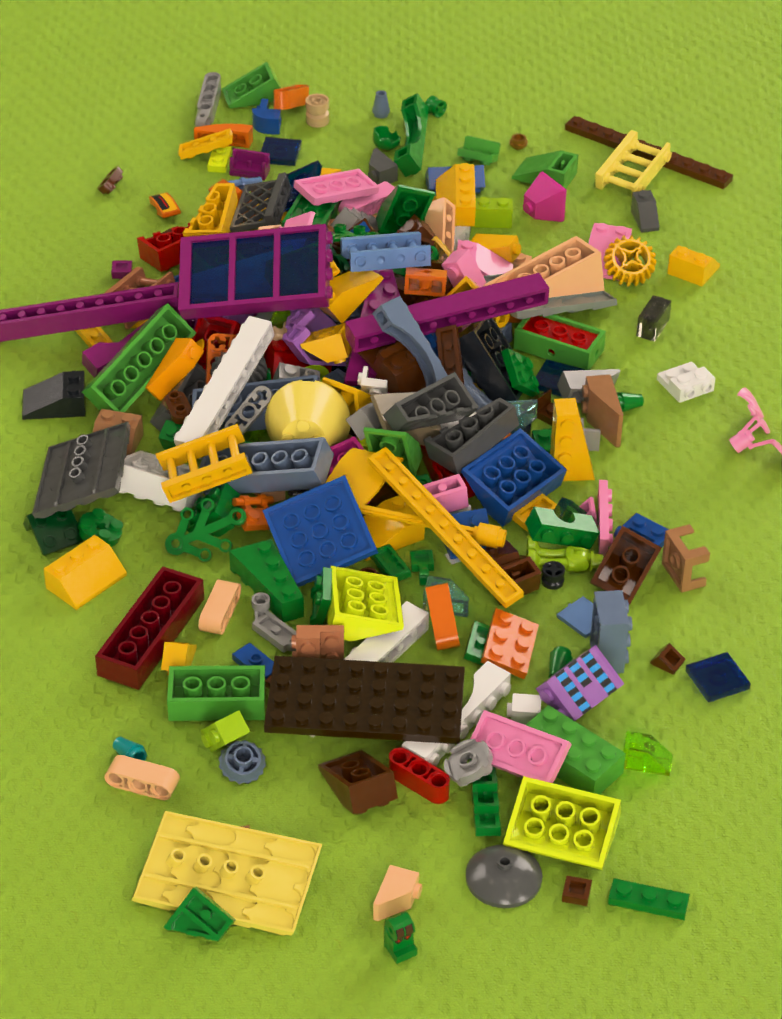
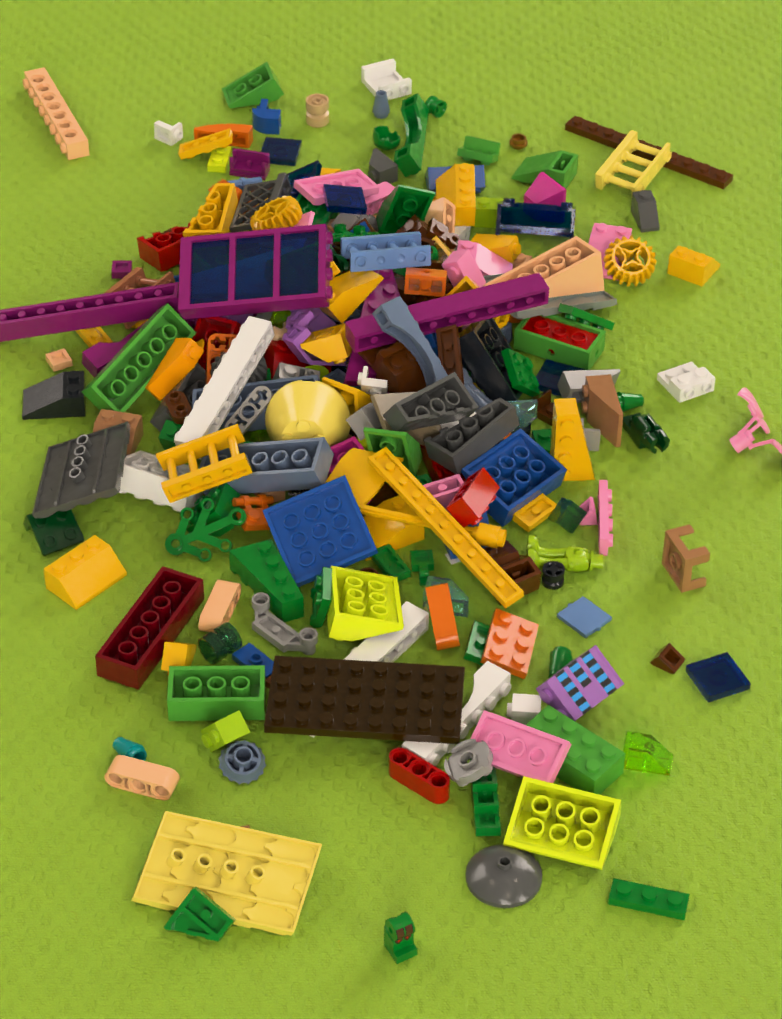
green plate [77,508,123,547] -> none
reddish brown plate [97,166,123,194] -> none
slope [149,192,181,218] -> none
light grey piece [195,72,221,127] -> none
orange beam [274,84,309,110] -> none
nougat plate [292,625,344,660] -> none
reddish brown slope [318,750,398,814] -> none
light nougat slope [373,865,422,921] -> none
green arch [525,506,600,549] -> none
reddish brown plate [562,875,592,906] -> none
reddish brown slope [590,525,662,605] -> none
sand blue brick [590,590,633,674] -> none
blue plate [614,513,669,547] -> none
clear smoke brick [636,295,671,342] -> none
none -> light nougat brick [22,67,90,160]
none -> light nougat plate [45,348,73,372]
none -> white bracket [154,120,183,146]
none -> clear green wheel [198,622,242,664]
none -> yellow gear [250,196,303,231]
none -> clear blue tile [323,184,367,215]
none -> white panel [361,58,412,100]
none -> reddish brown plate [426,218,459,250]
none -> red brick [446,467,500,528]
none -> clear blue windscreen [496,198,576,239]
none -> green plate [558,303,615,330]
none -> dark green plate [622,413,670,454]

